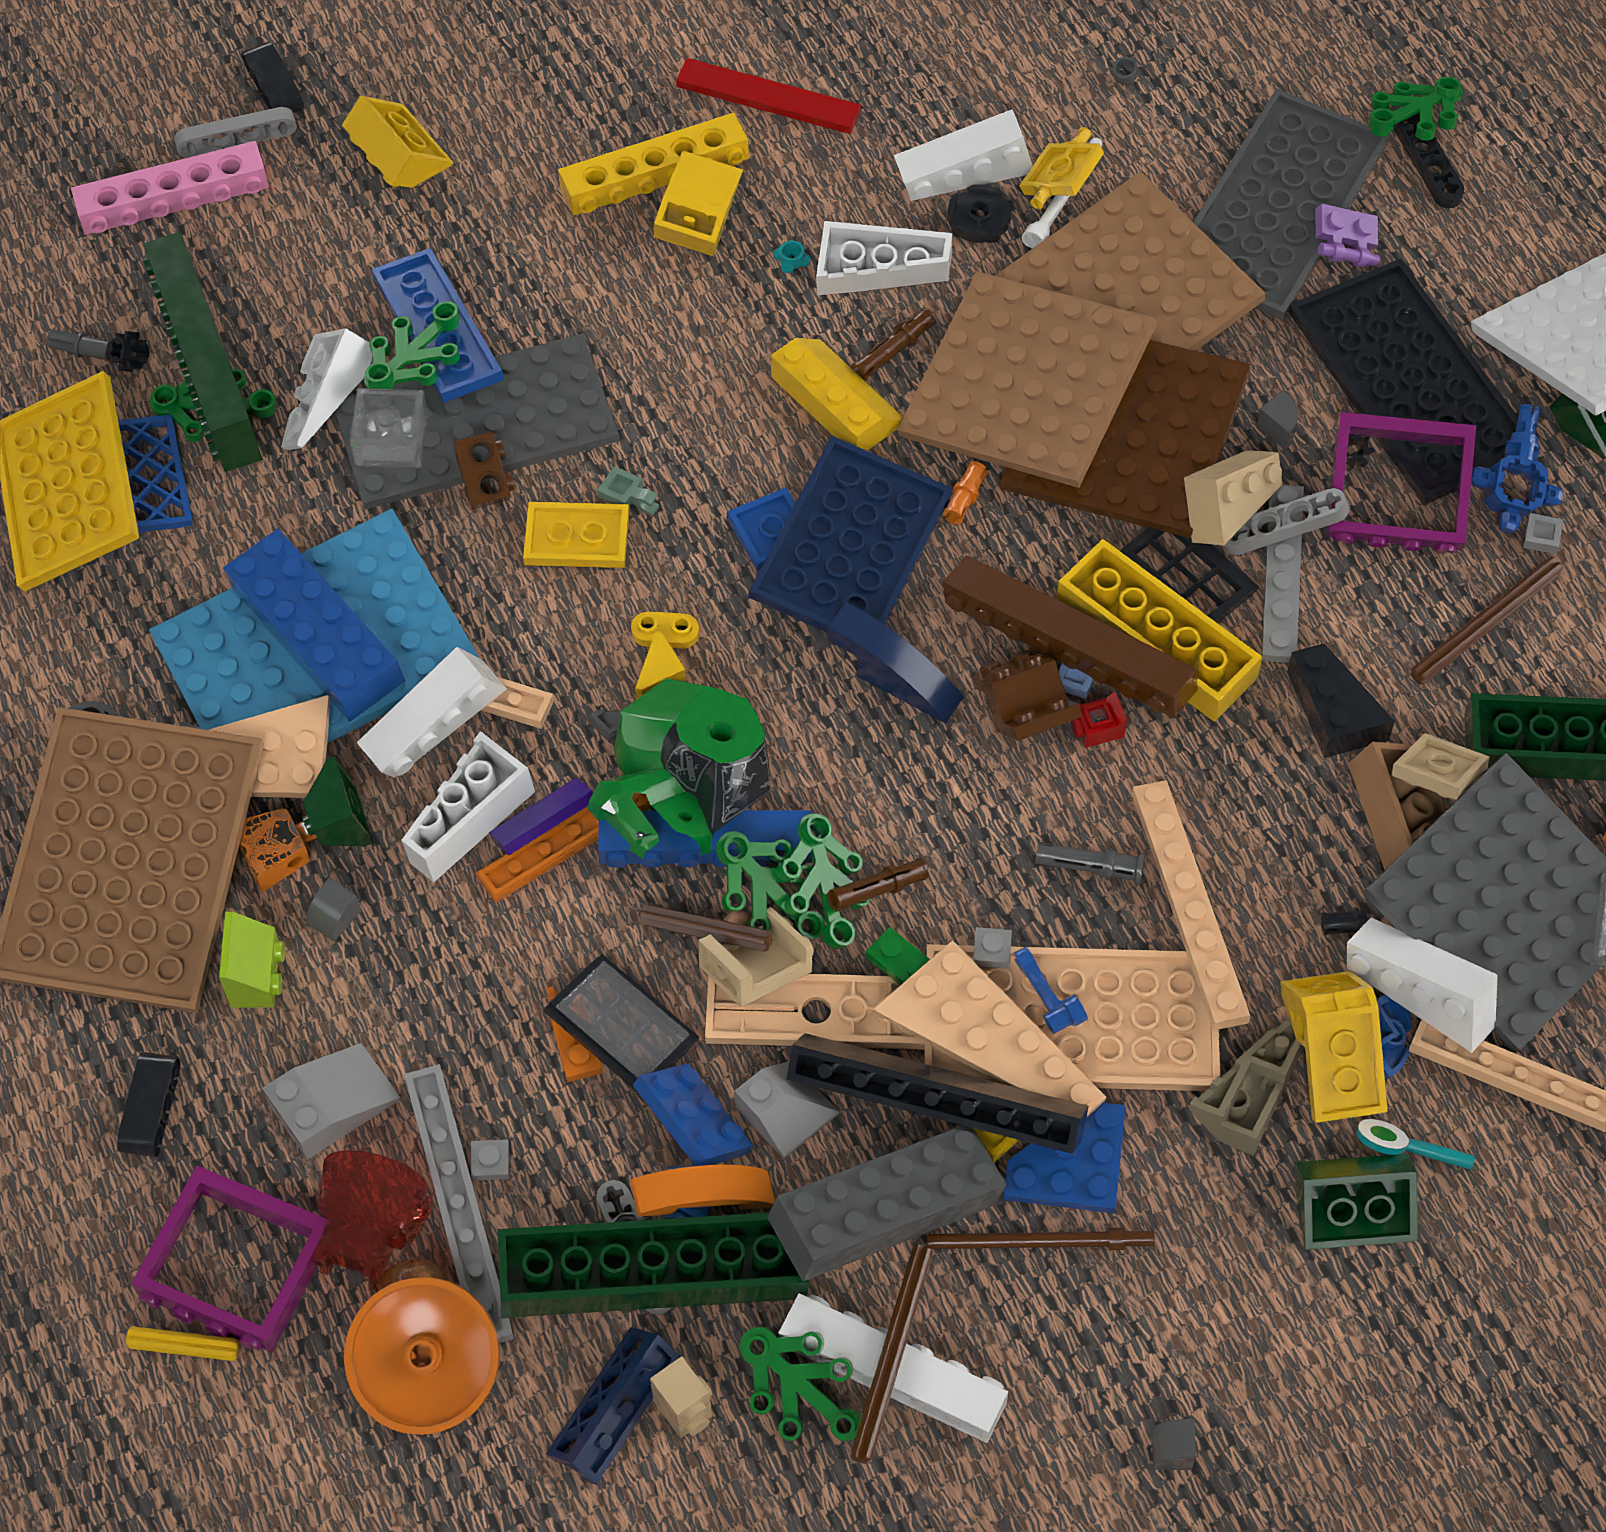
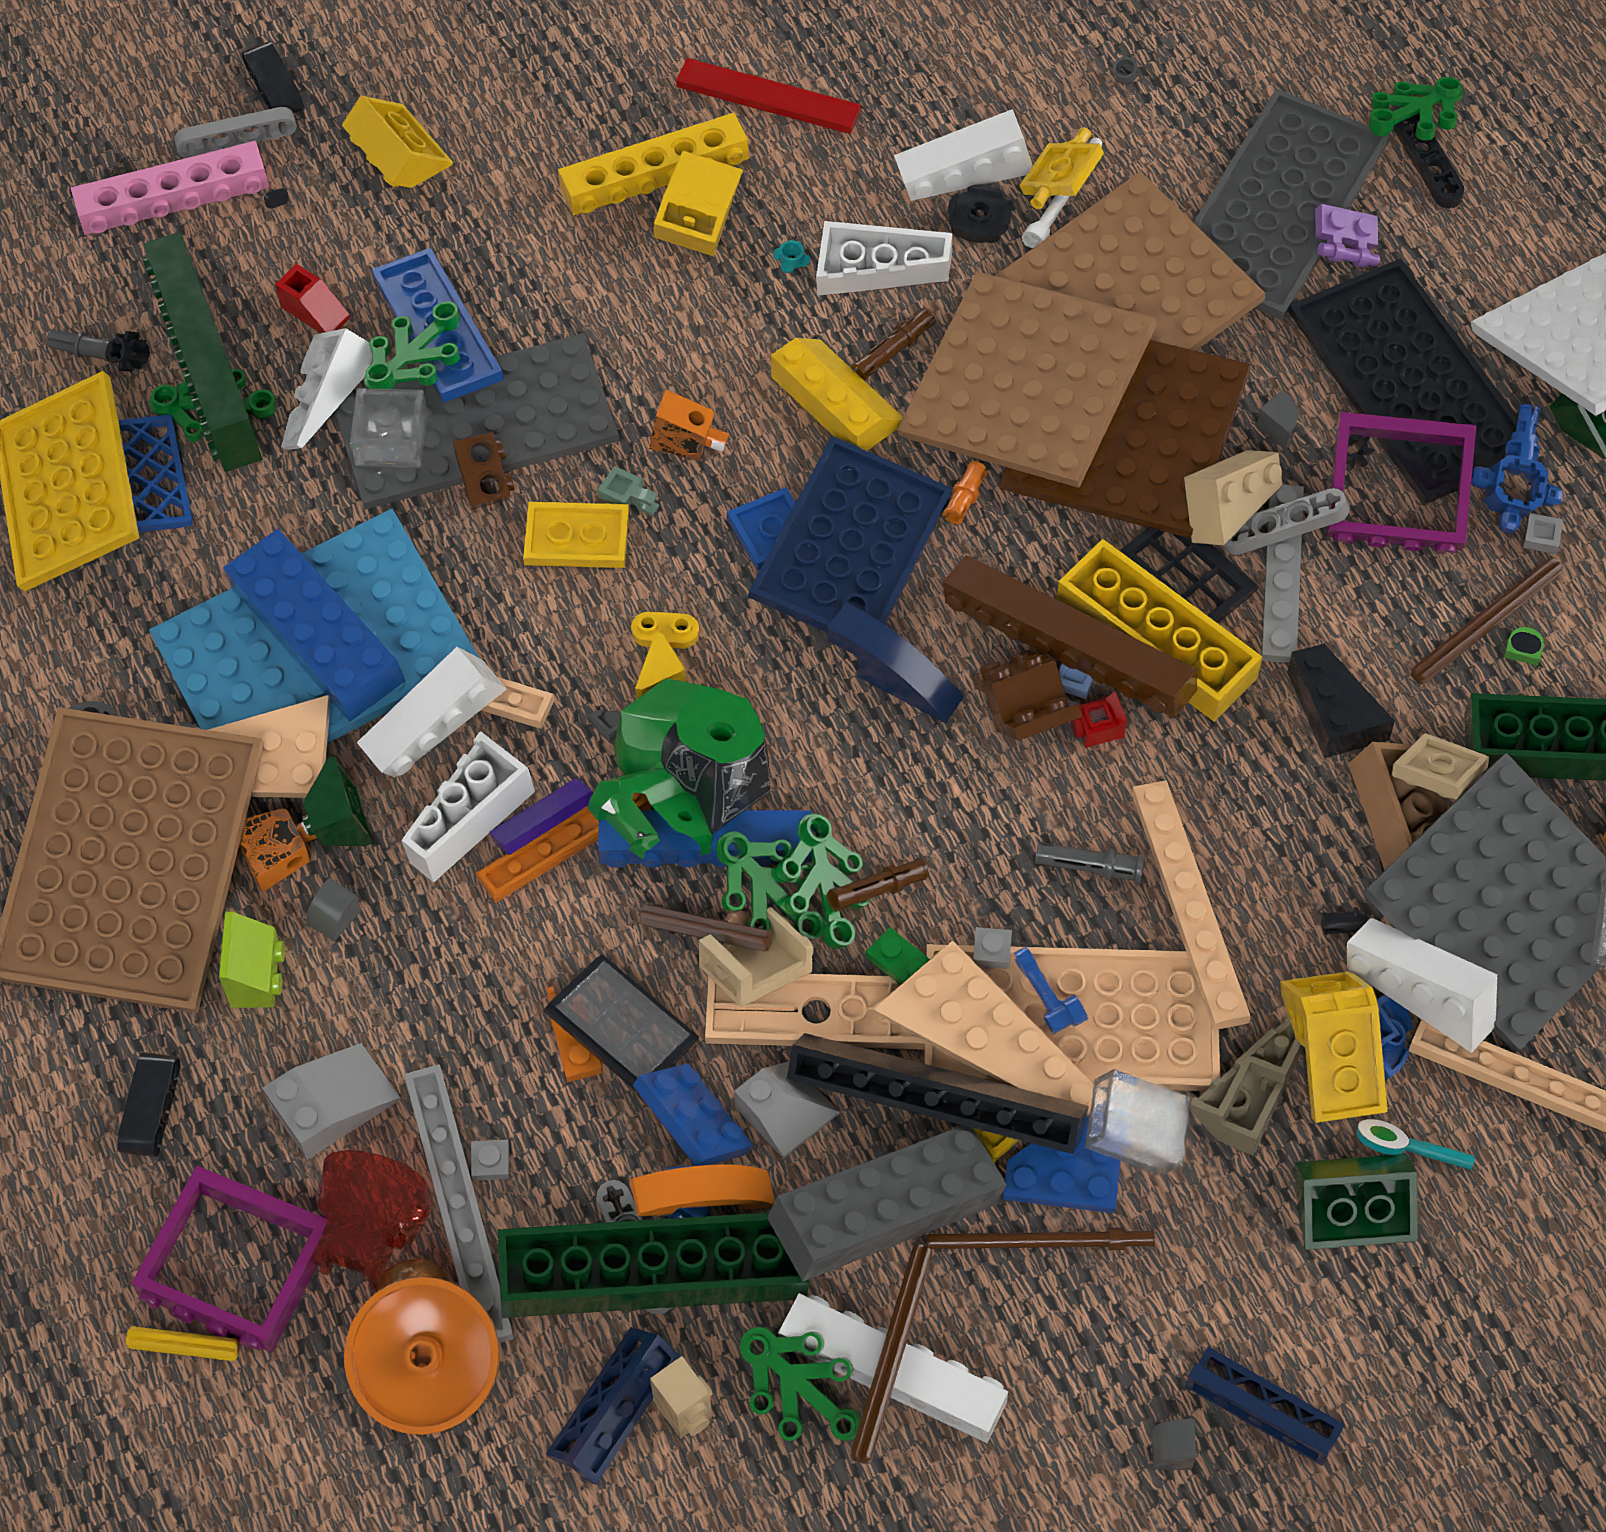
none -> black rock [264,188,289,209]
none -> red slope [275,263,350,333]
none -> orange torso [649,390,729,460]
none -> clear brick [1085,1069,1190,1175]
none -> dark blue fence [1185,1346,1345,1466]
none -> tile [1504,627,1543,666]

